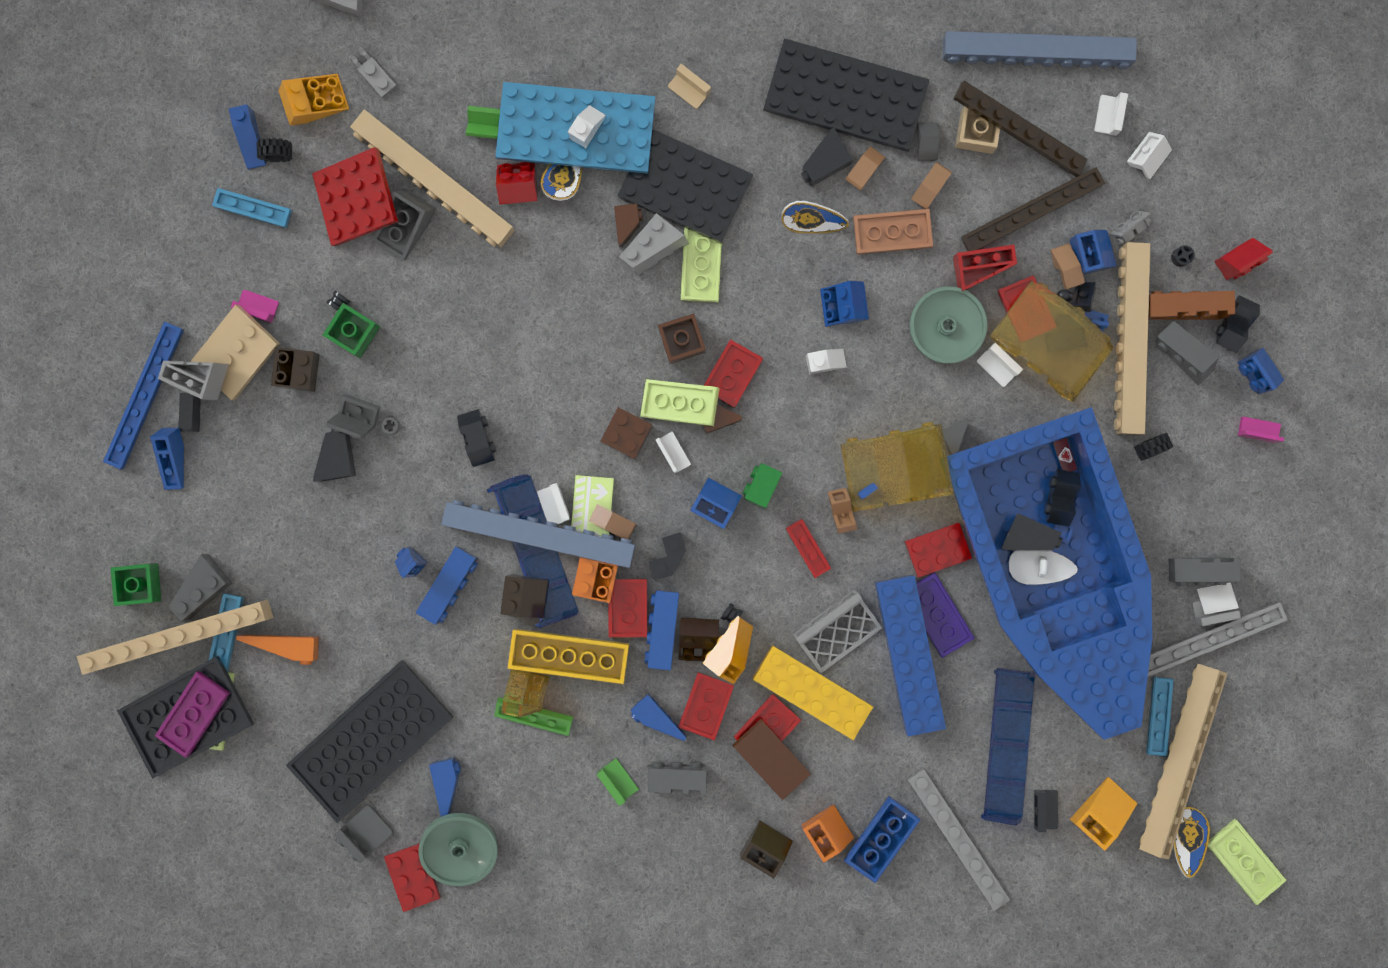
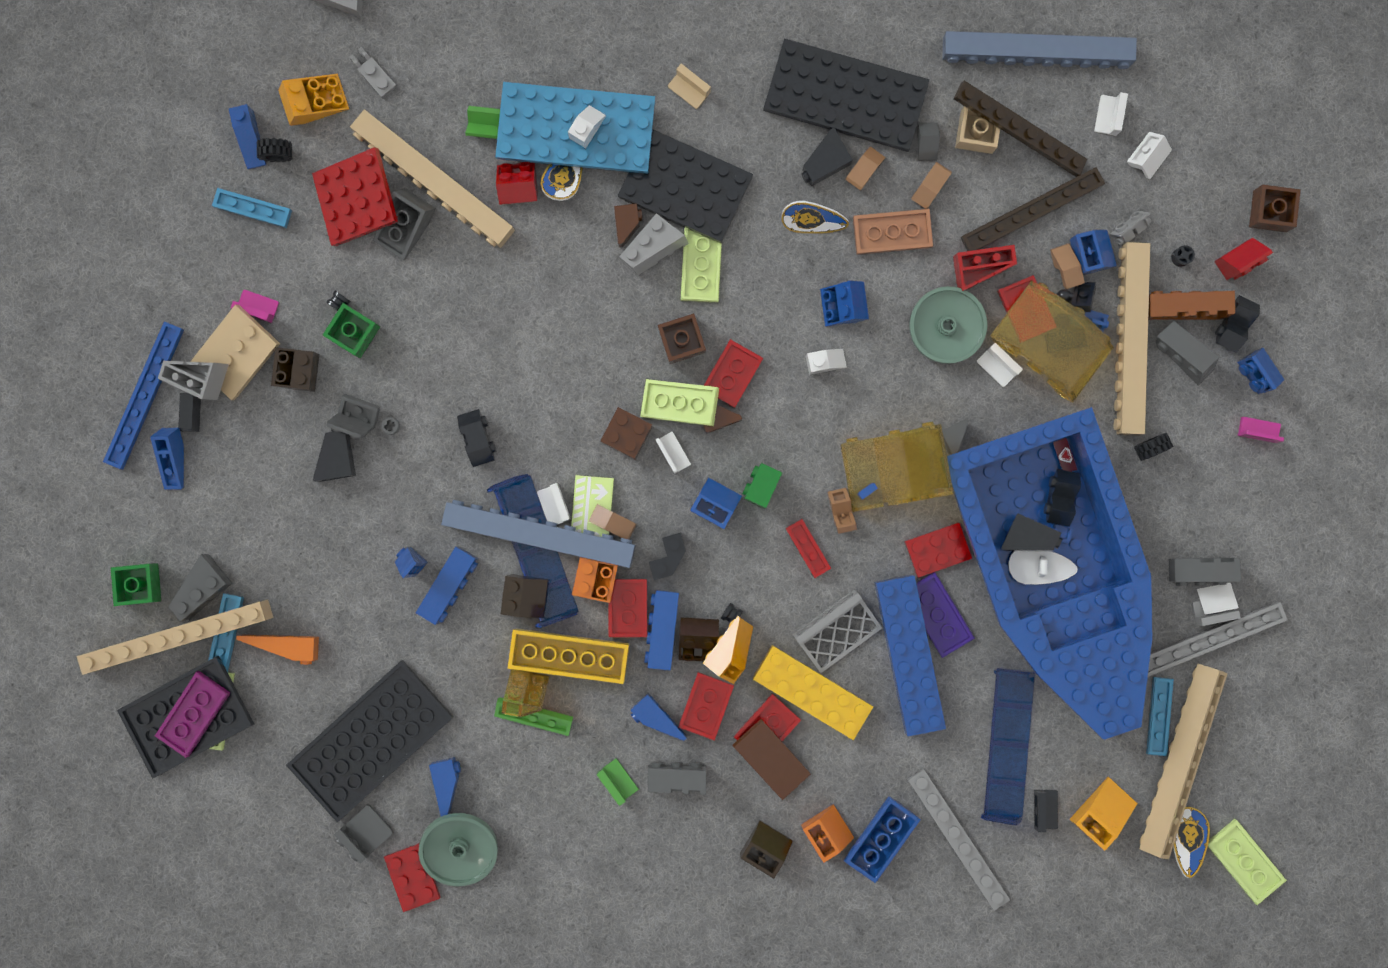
none -> reddish brown brick [1249,185,1301,232]

